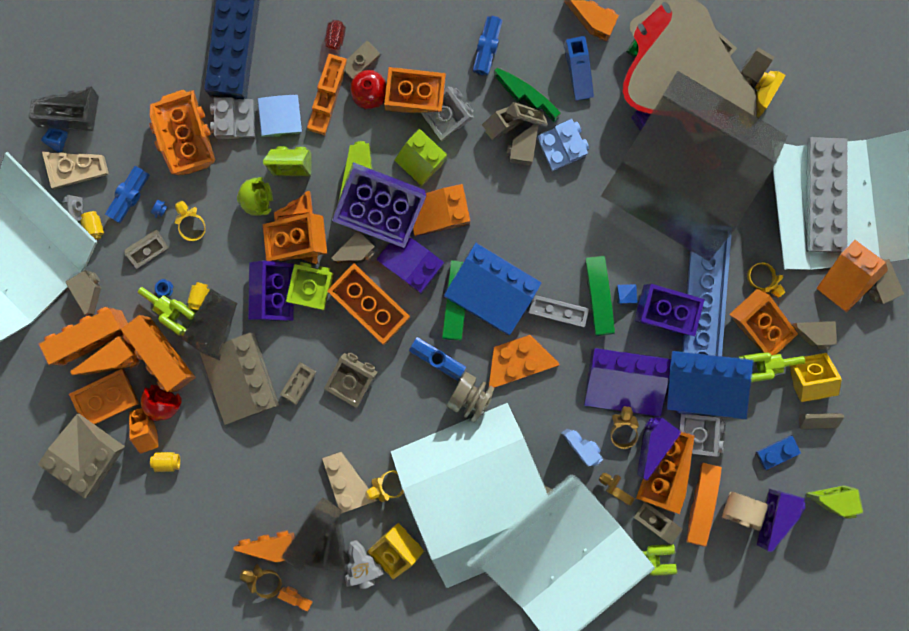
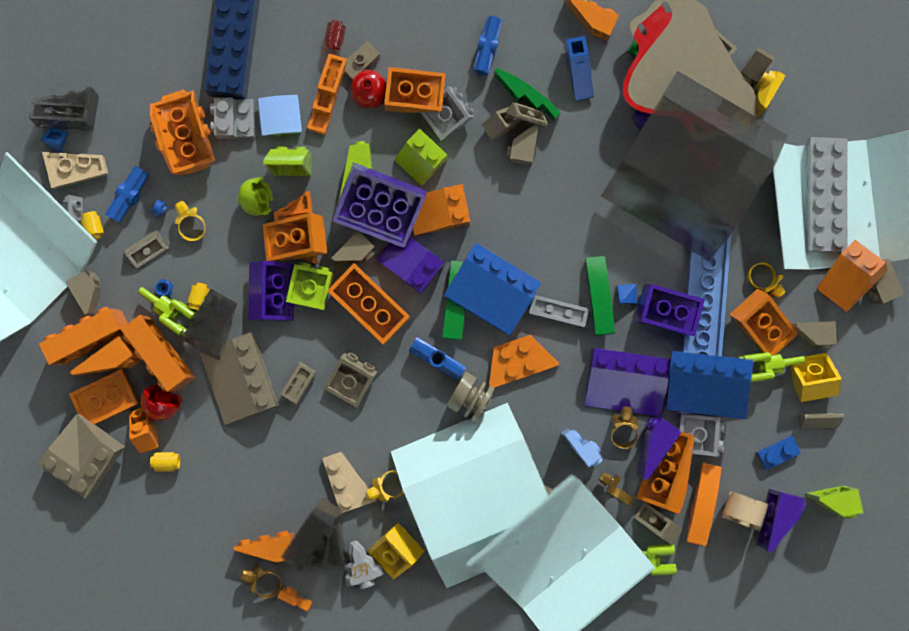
light blue plate [537,119,589,171] -> none

